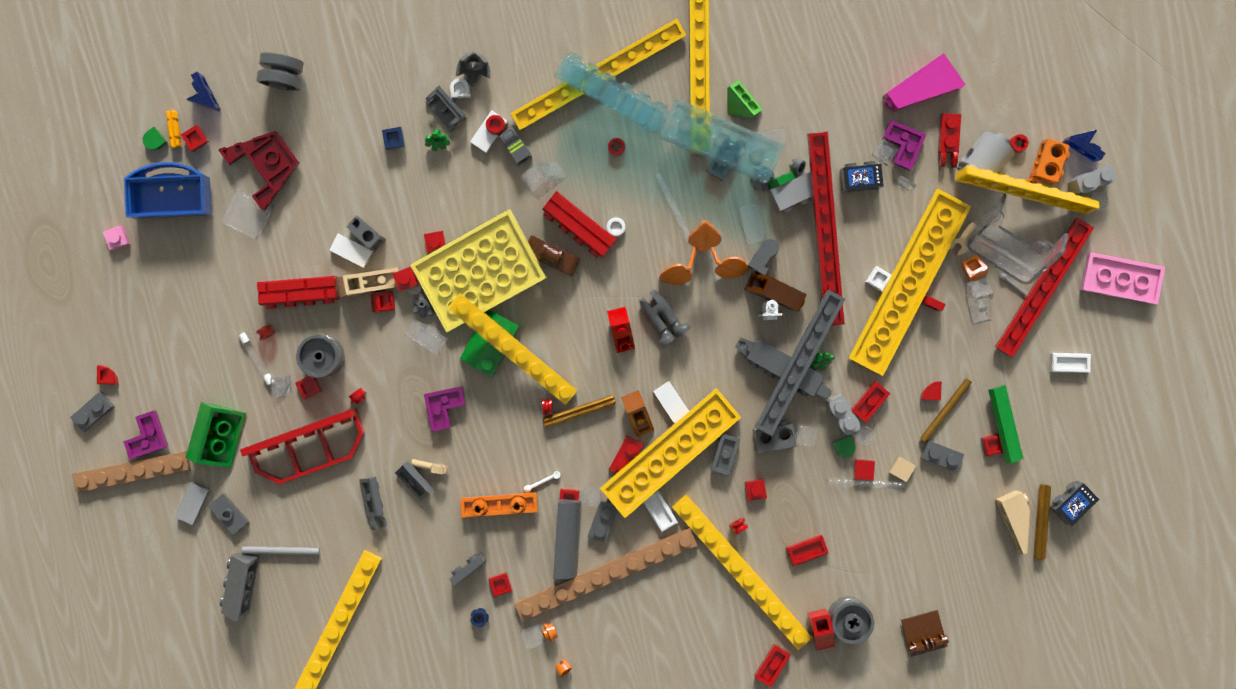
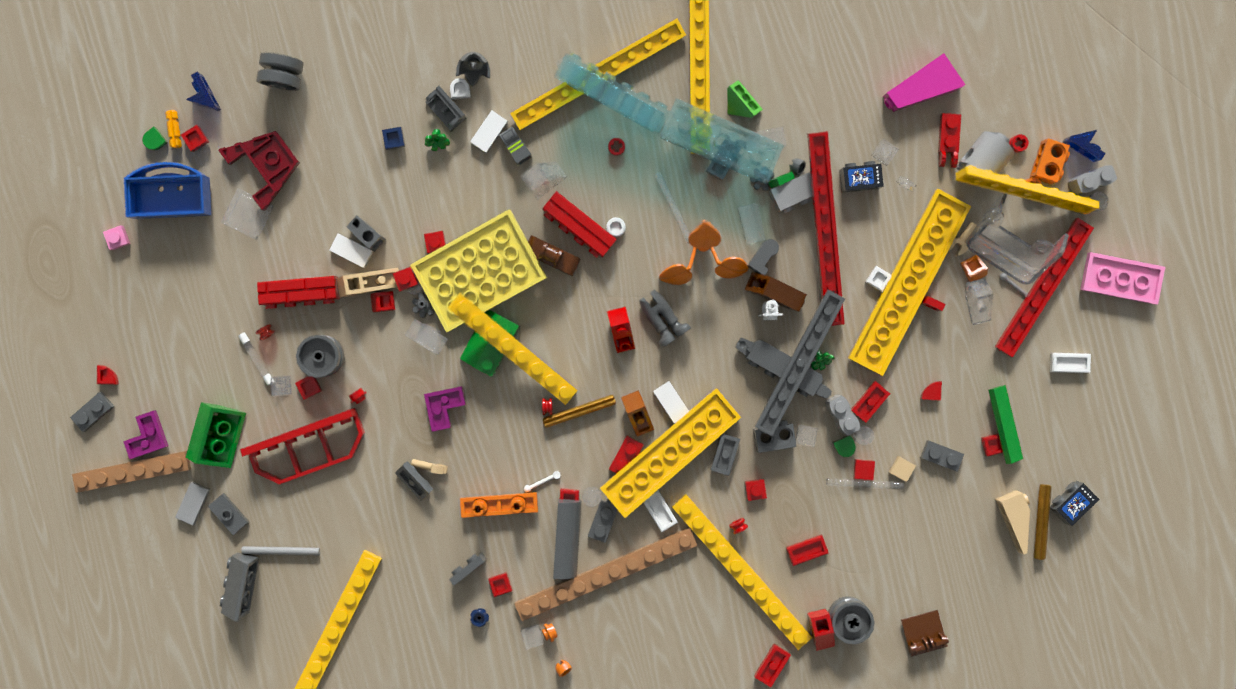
dark grey plate [359,477,387,530] -> none
red tile [486,115,505,135] -> none
magenta plate [882,120,926,171] -> none
pearl gold bar [920,378,972,443] -> none

